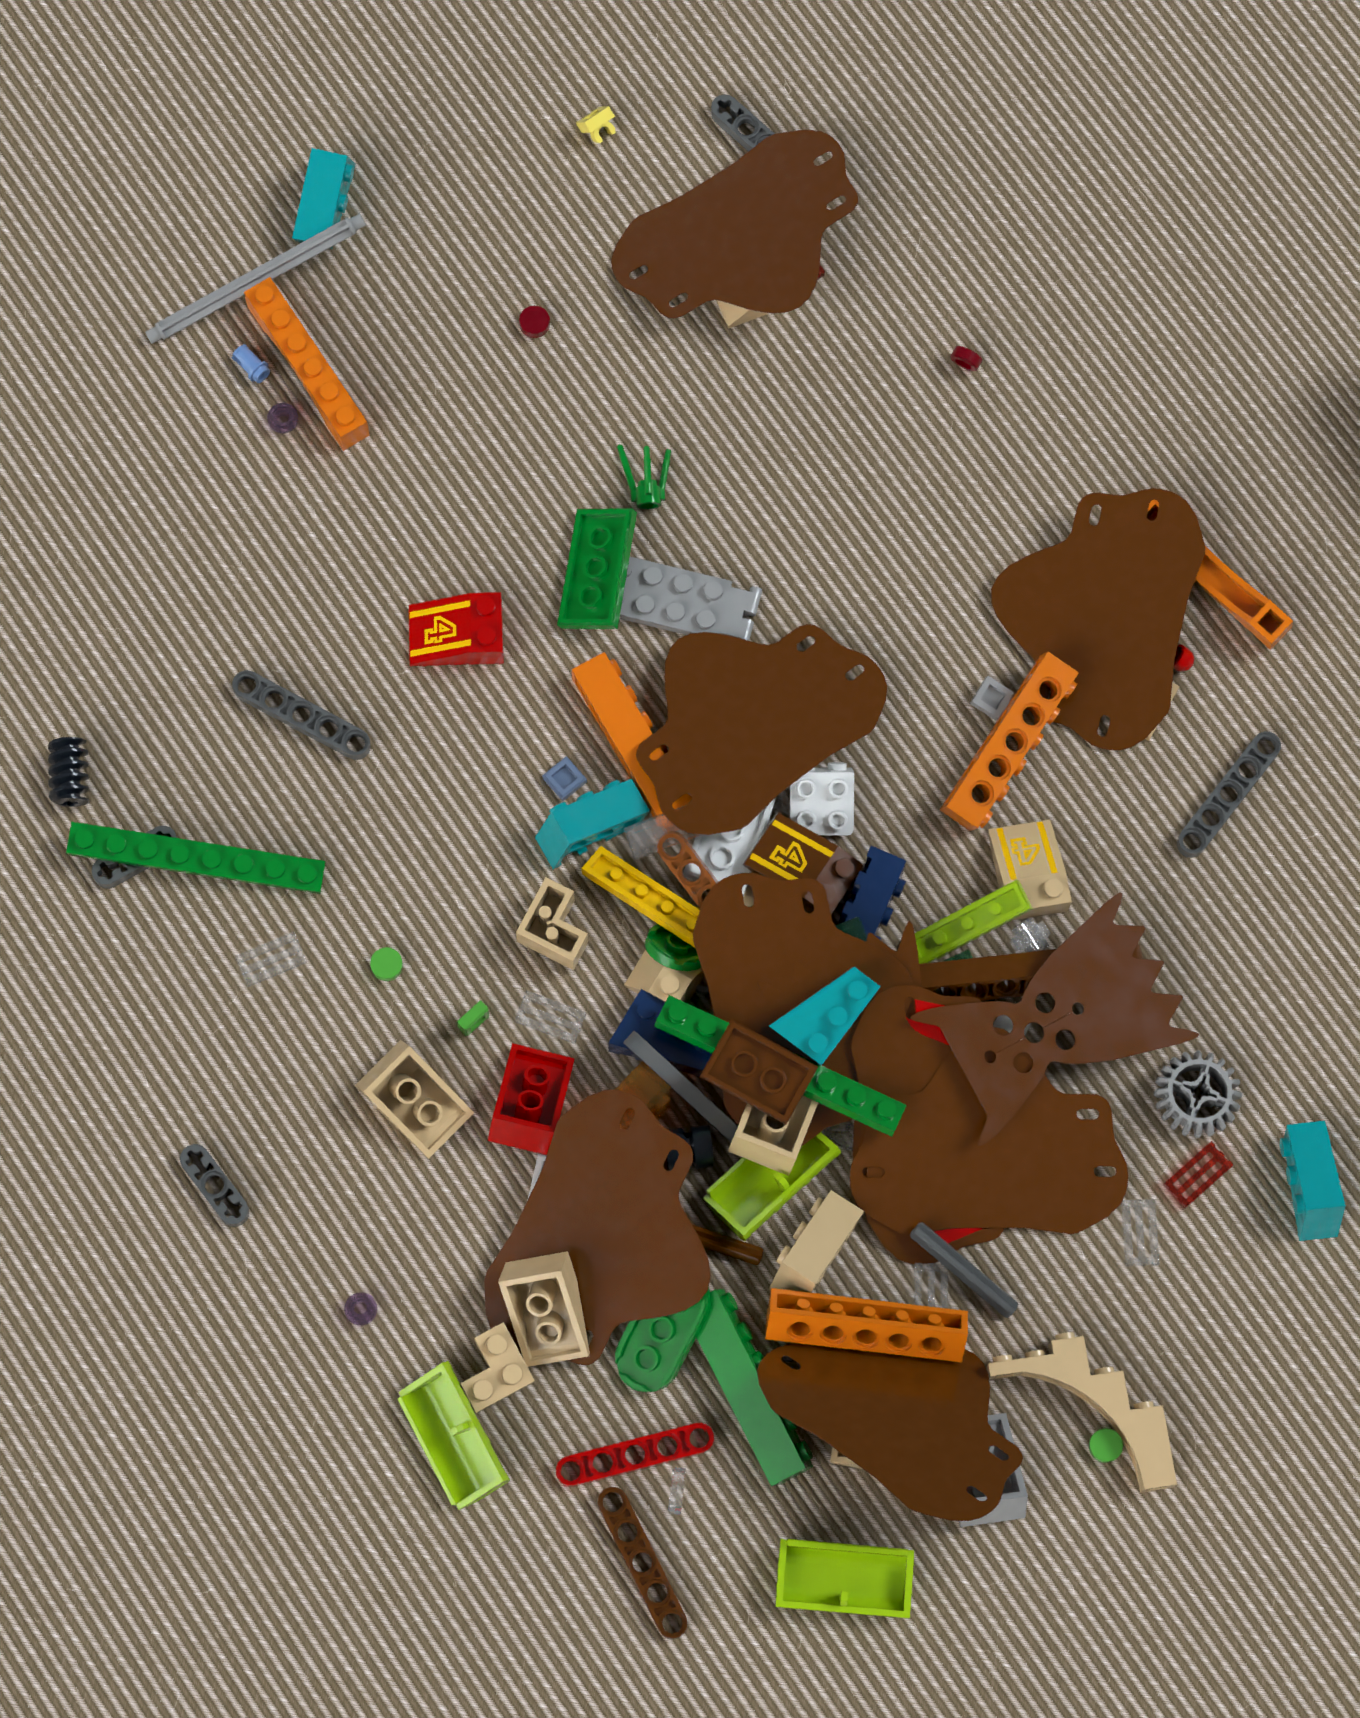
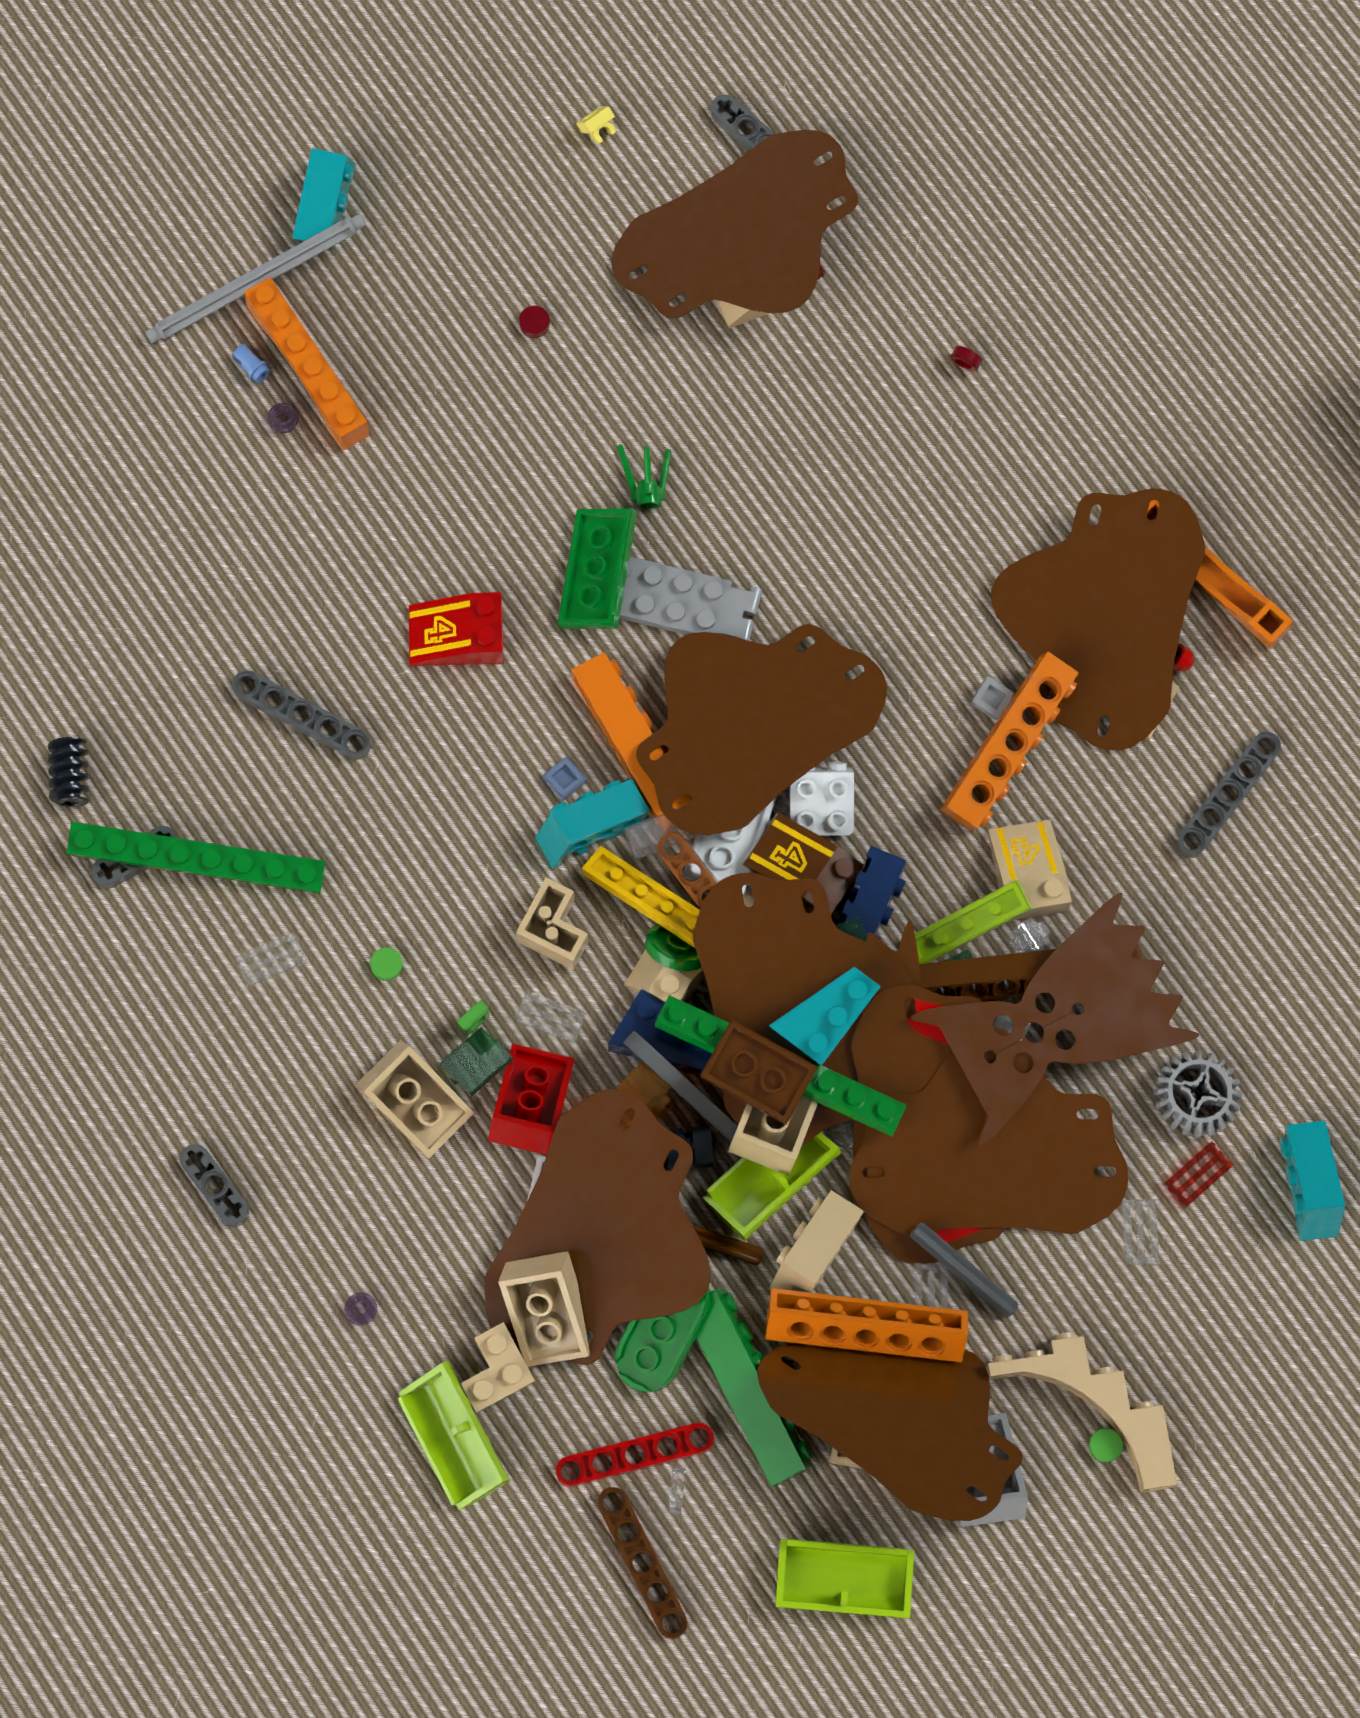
none -> clear green piece [439,1027,514,1097]

